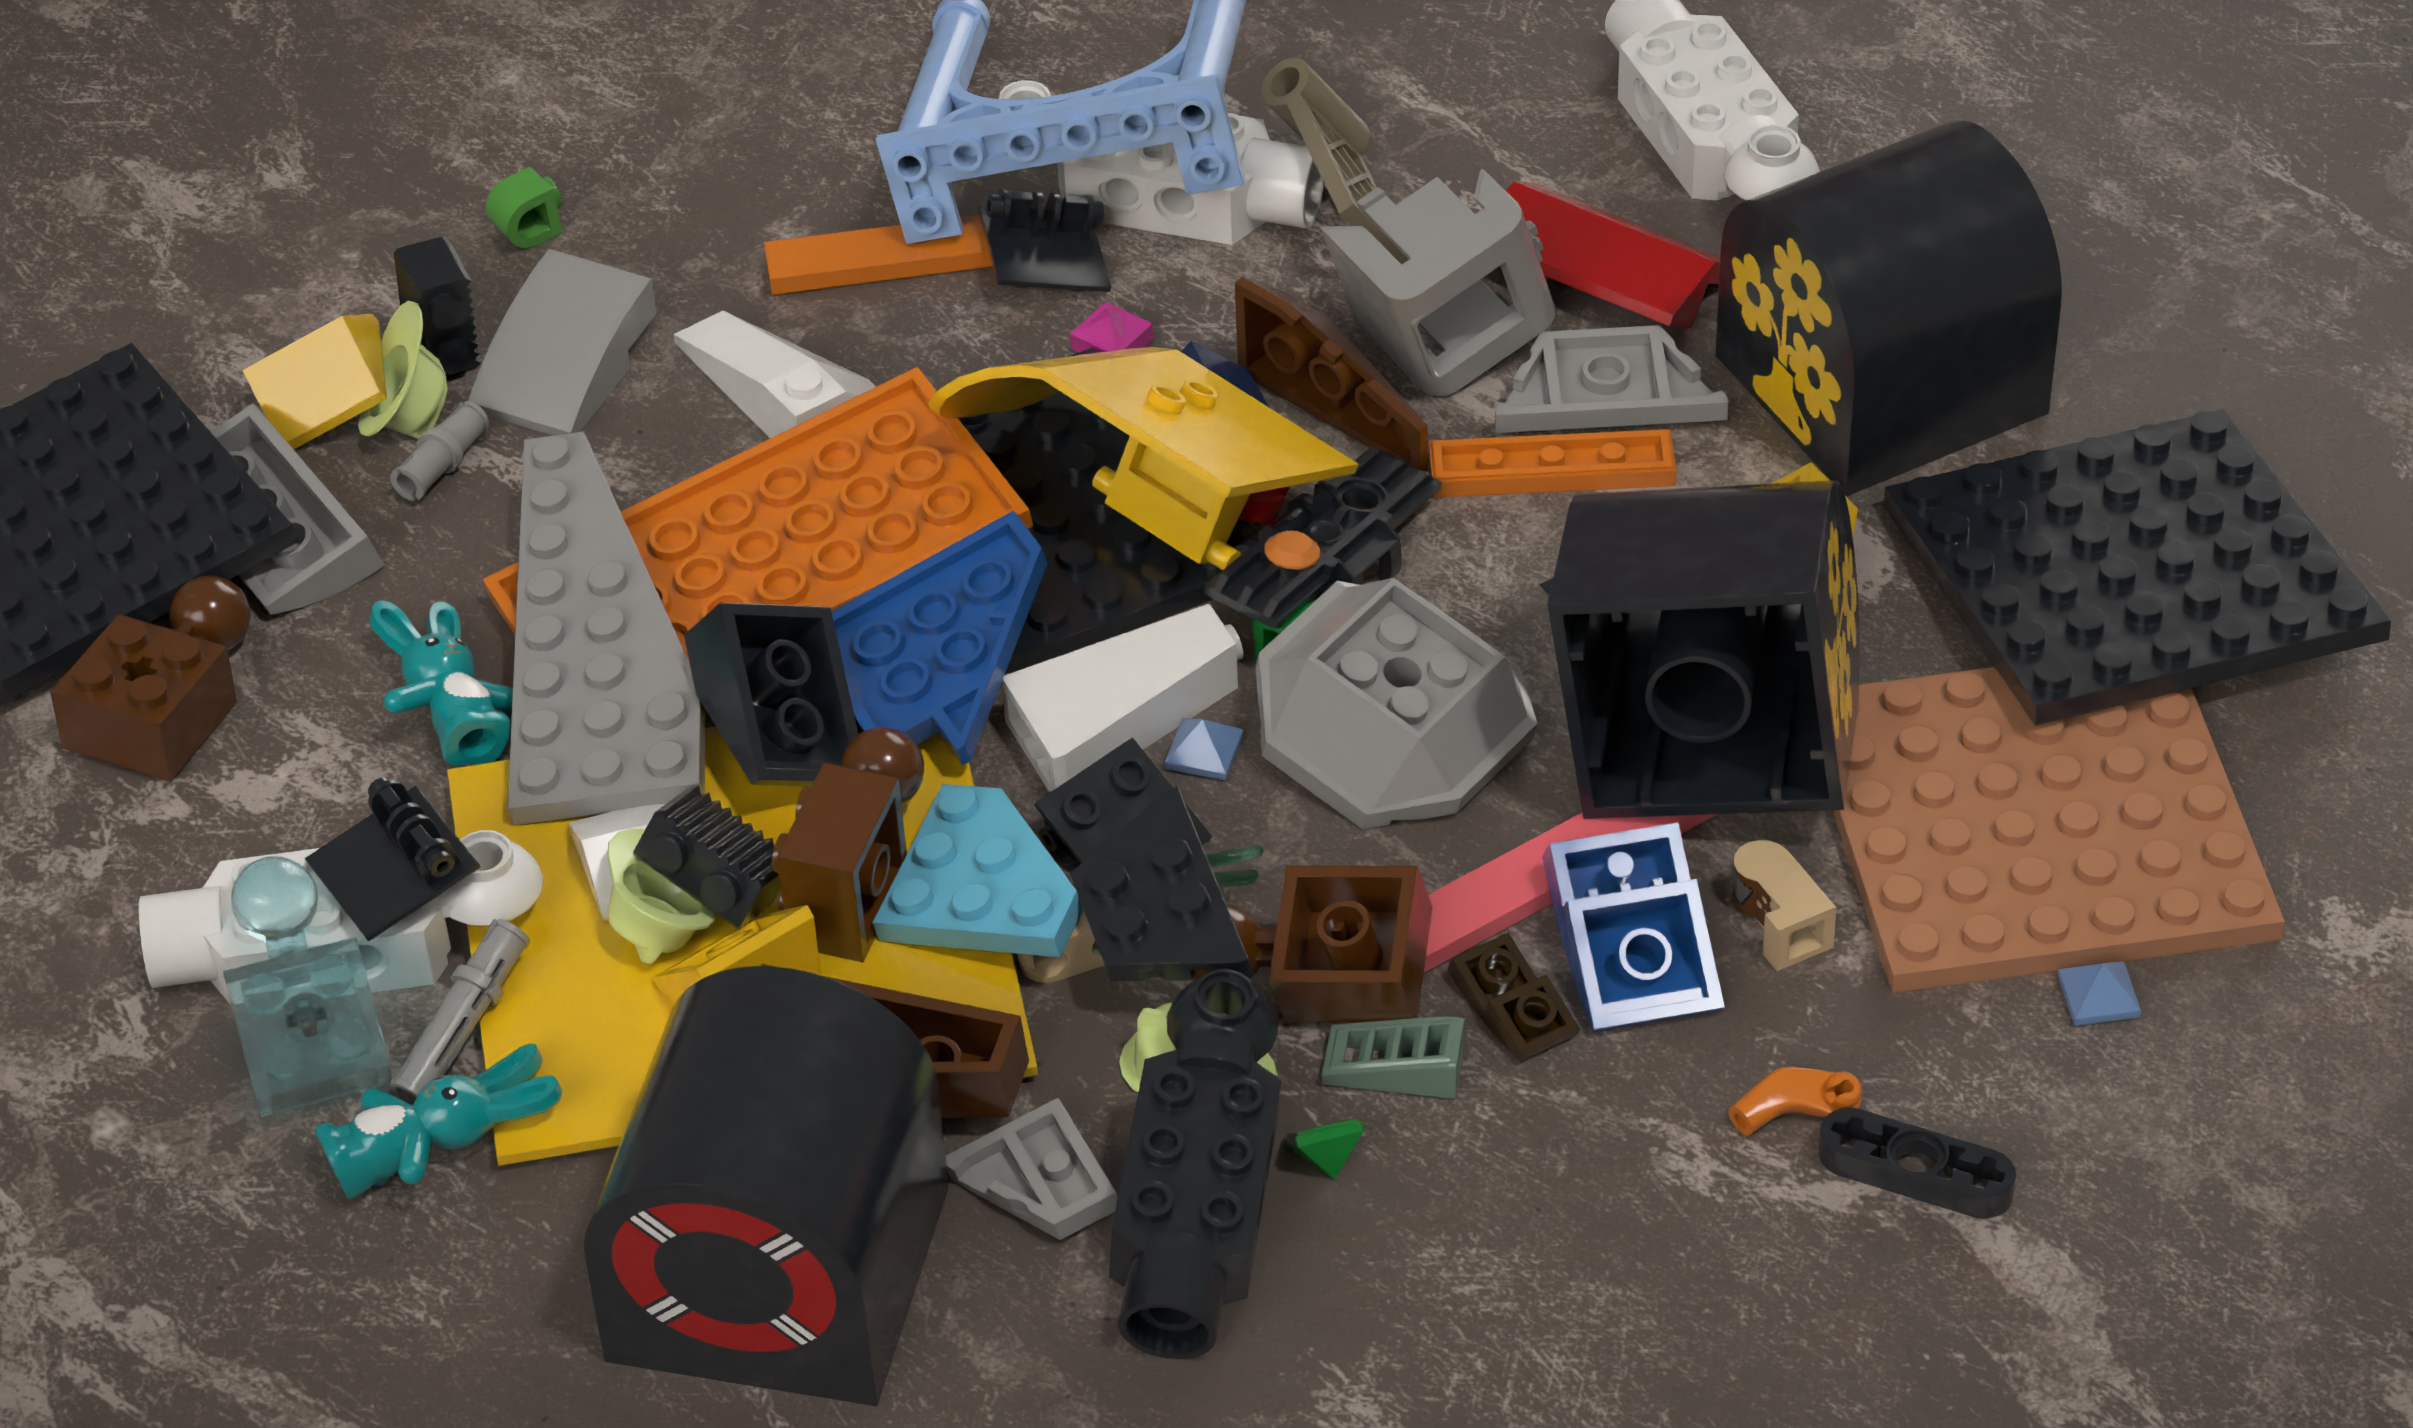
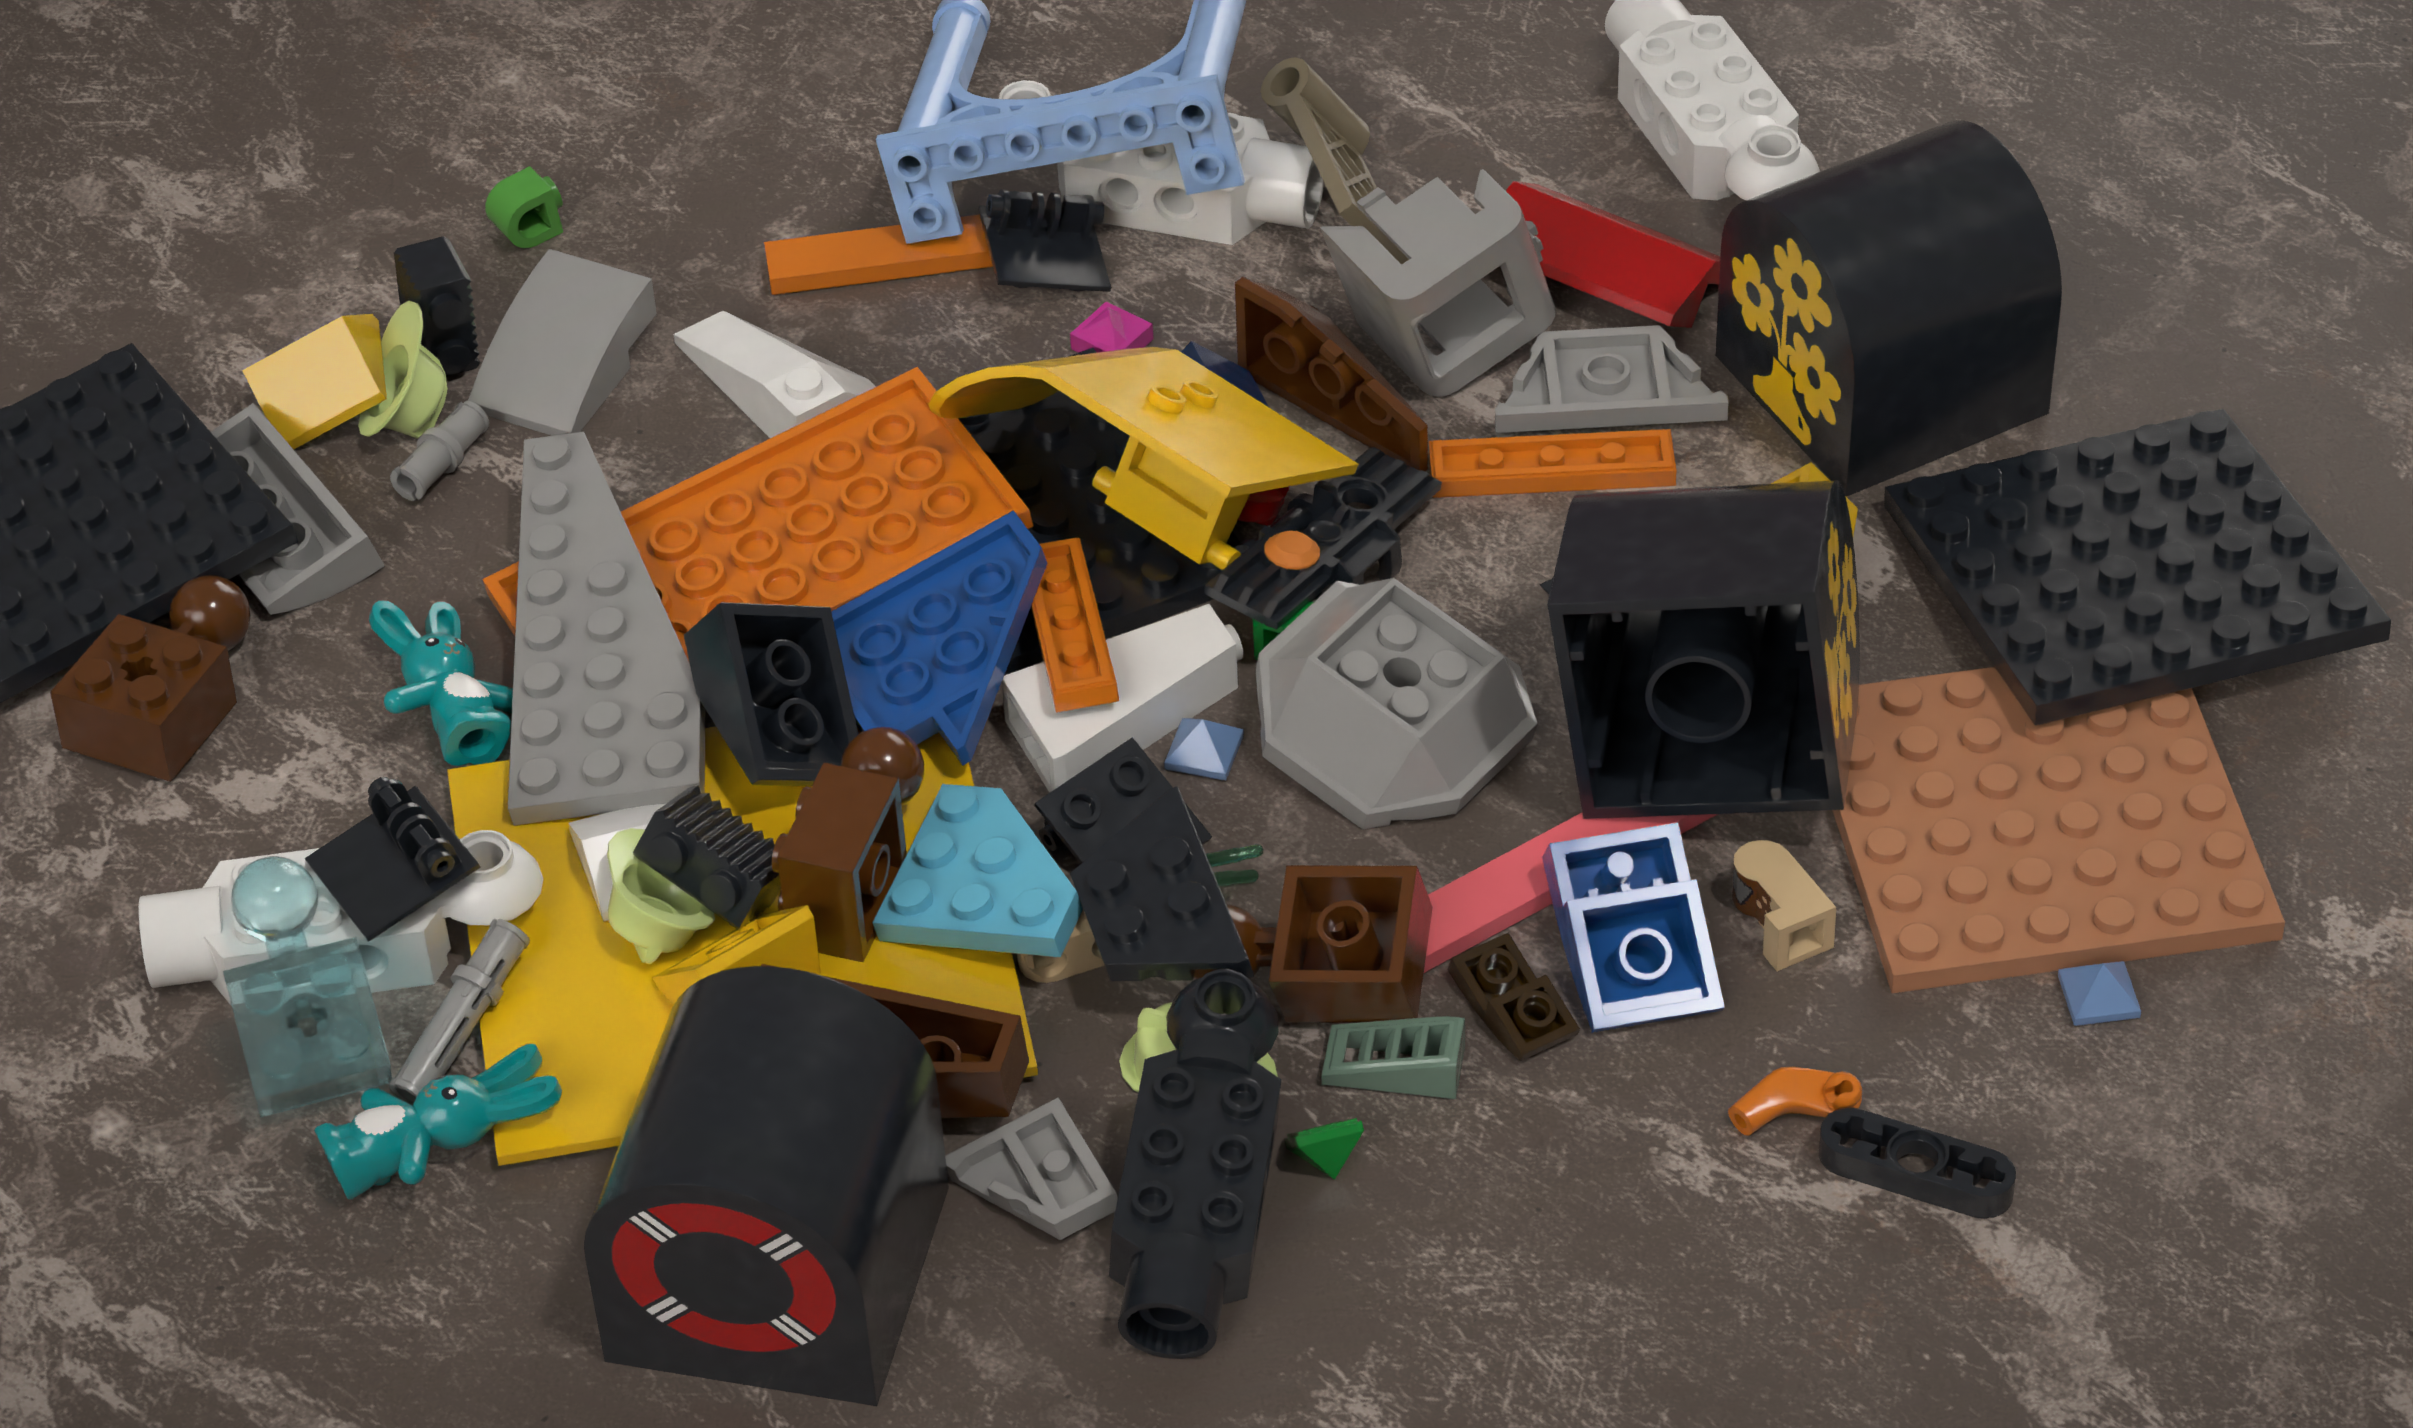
none -> orange tile [1031,537,1119,713]

